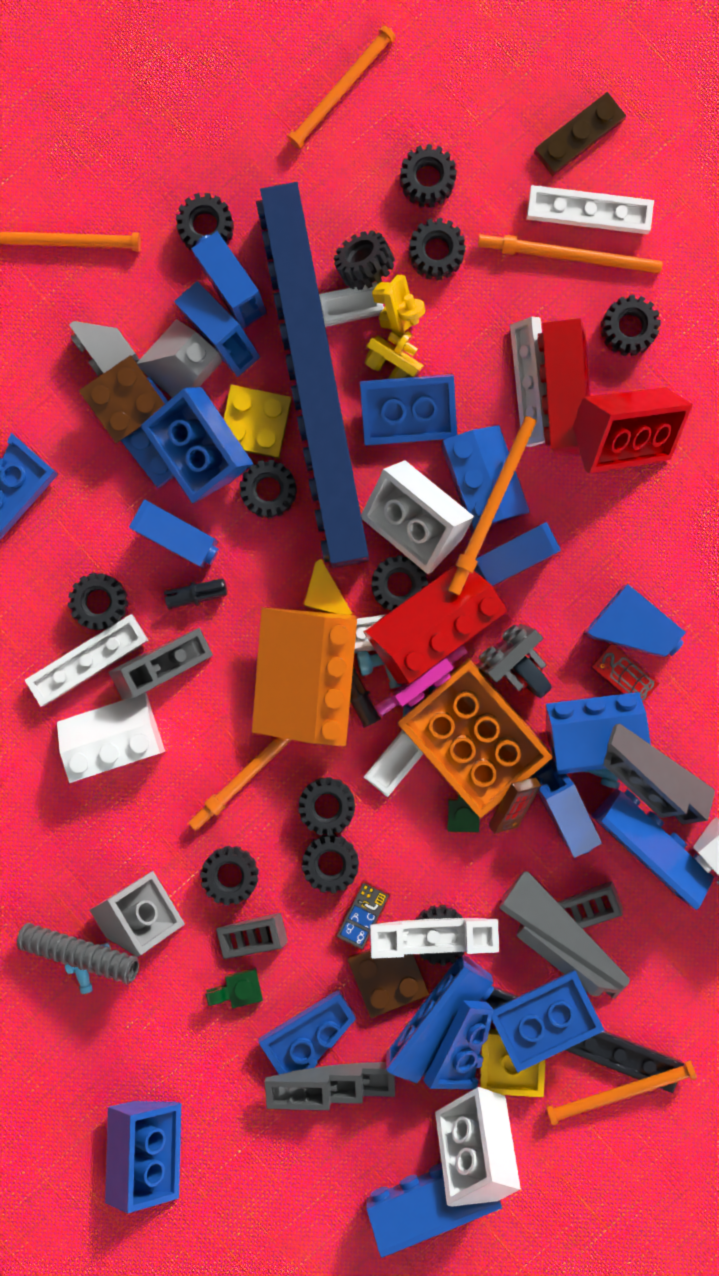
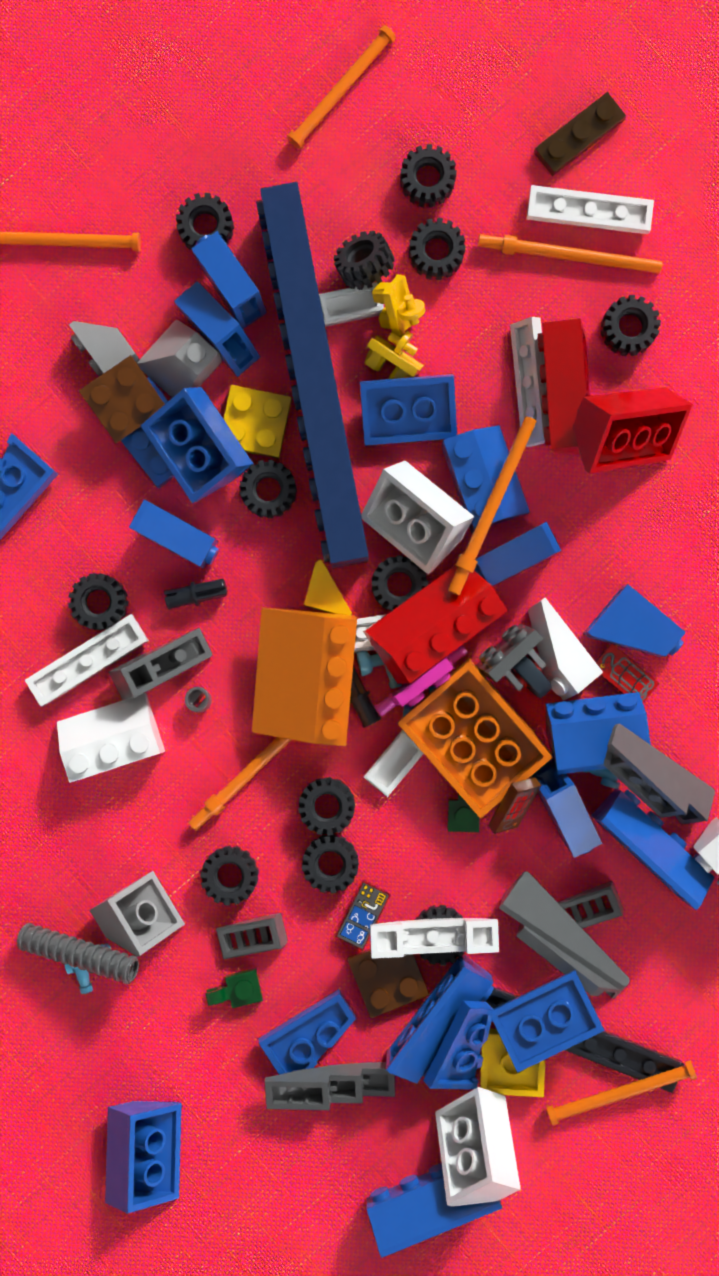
none -> flat silver hinge [185,687,212,713]
none -> white slope [528,598,603,701]

